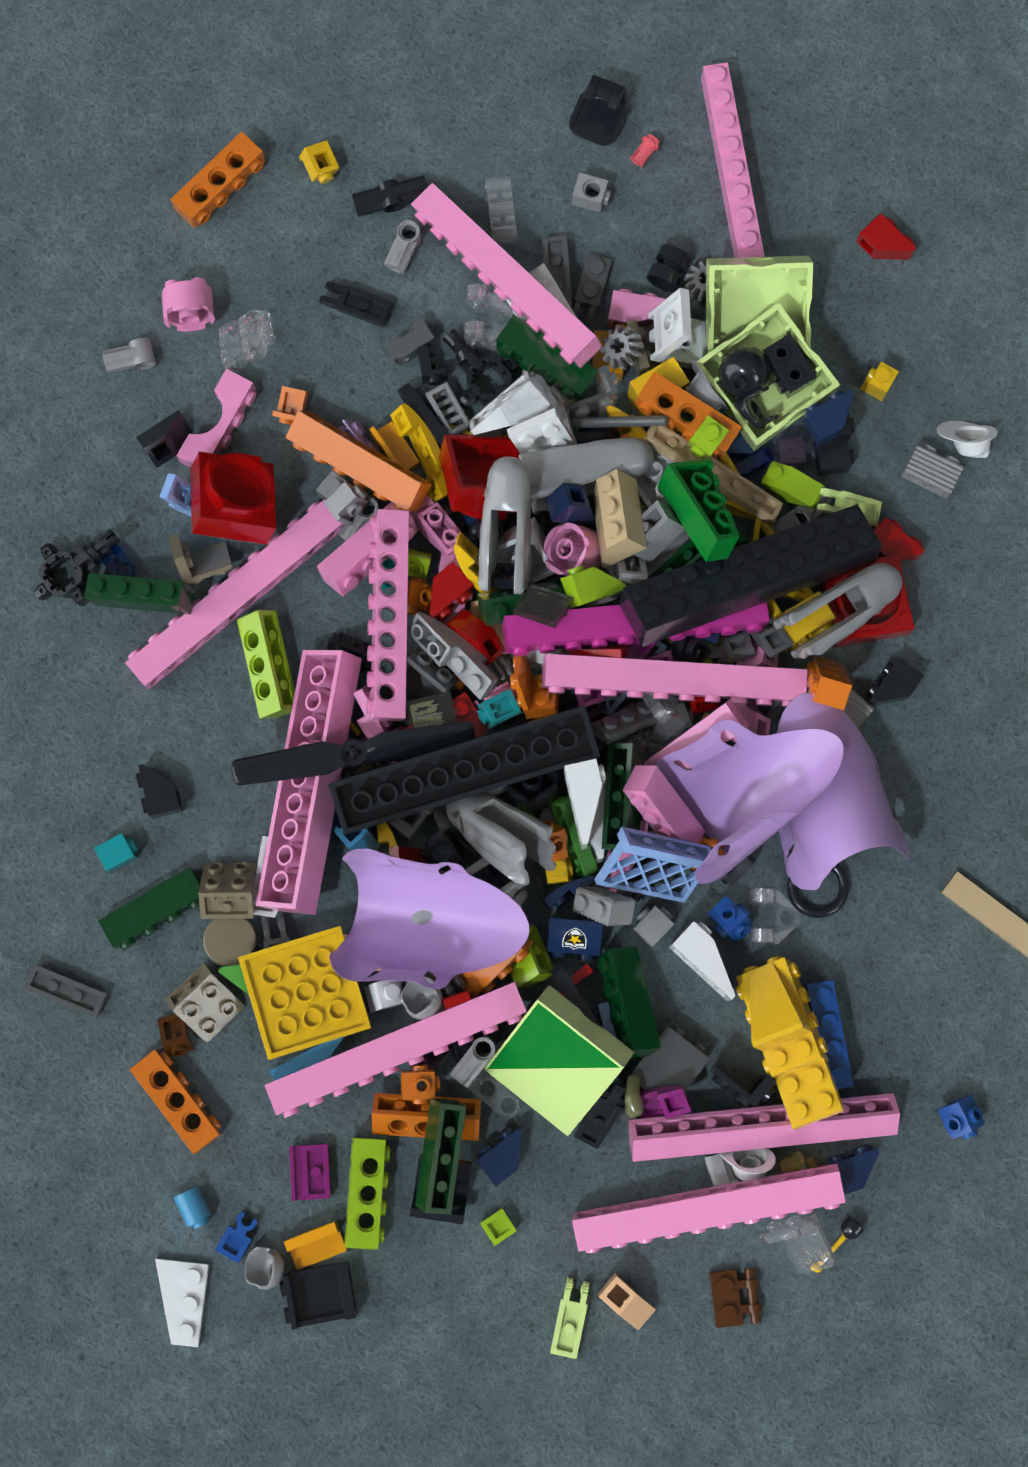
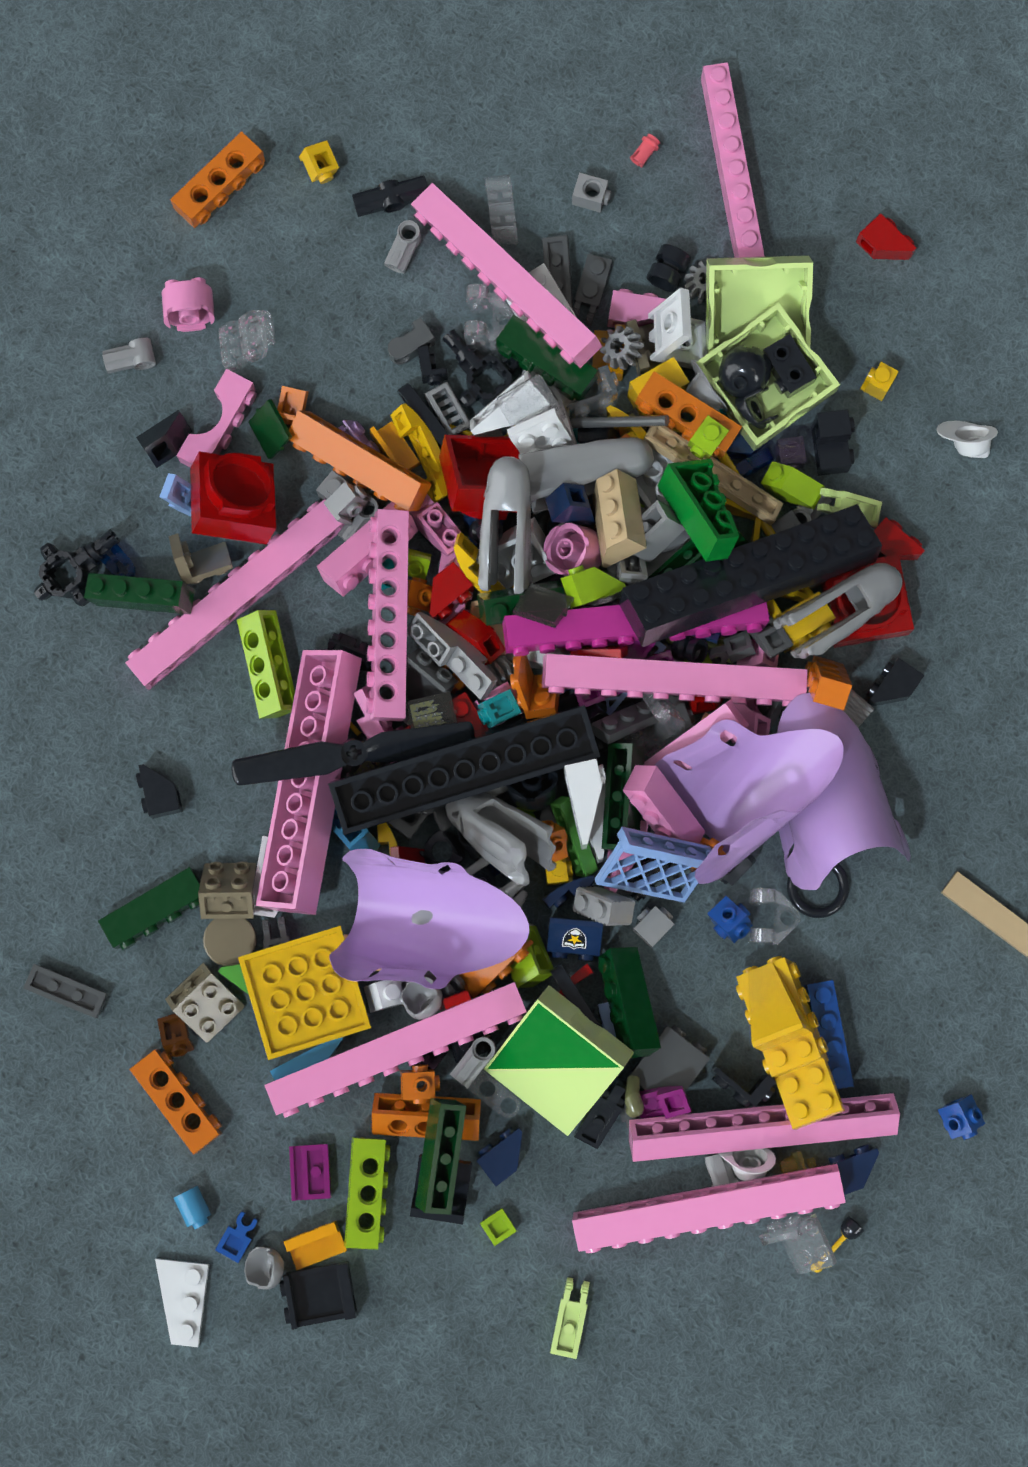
teal brick [94,833,139,873] -> none
black hinge [319,281,393,328] -> none
black bracket [491,562,515,590] -> none
black piece [569,74,628,146] -> none
light nougat slope [598,1273,656,1330] -> none
white slope [669,921,735,1001] -> none
reddish brown plate [709,1267,763,1328] -> none
dark blue slope [802,390,854,447] -> none
light grey brick [901,444,964,499] -> none
none -> dark green piece [248,399,292,459]

